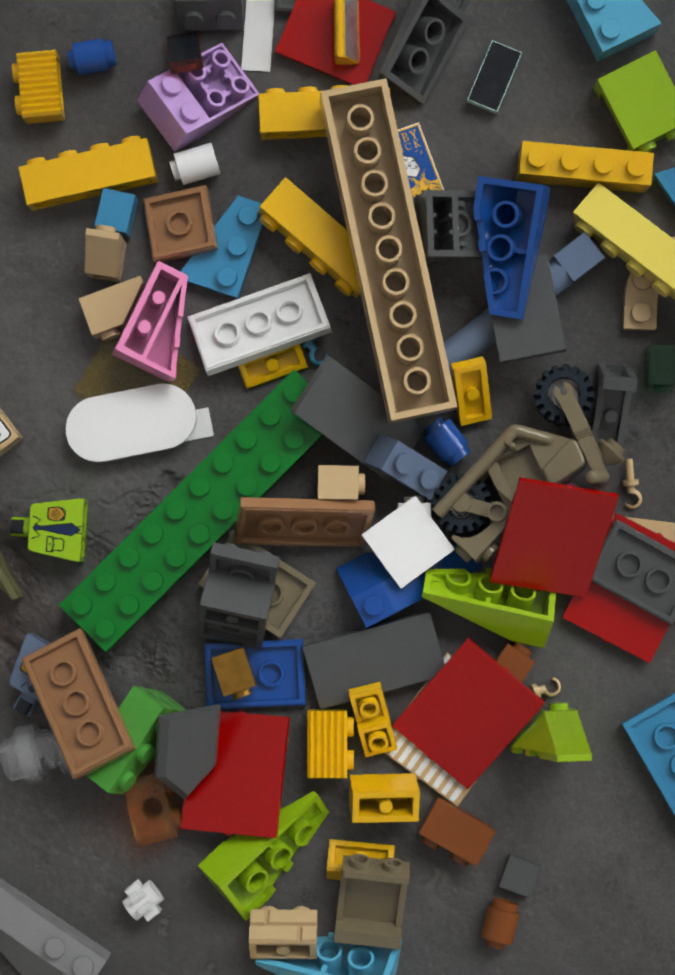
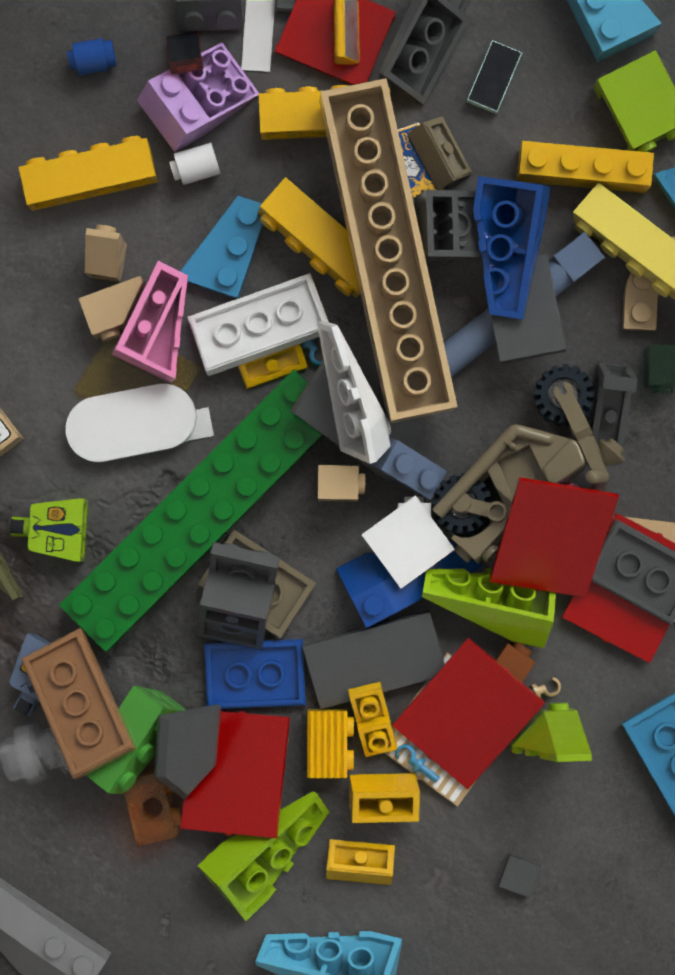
yellow brick [12,49,65,124] -> none
dark azure panel [94,188,138,239] -> none
white gear [122,879,164,922] -> none
medium nougat tile [143,185,219,263] -> none
pearl gold brick [211,646,257,700] -> none
medium nougat tile [234,497,375,547] -> none
tan brick [249,906,318,959] -> none
dark tan panel [334,854,410,950] -> none
dark orange brick [417,794,496,867] -> none
blue brick [424,417,471,467] -> none
yellow plate [451,356,492,426] -> none
dark orange brick [480,897,520,950] -> none
tan hand [622,458,642,509] -> none
none -> white wedge [317,321,391,464]
none -> dark azure hand [395,744,440,783]
none -> dark tan slope [408,116,472,190]

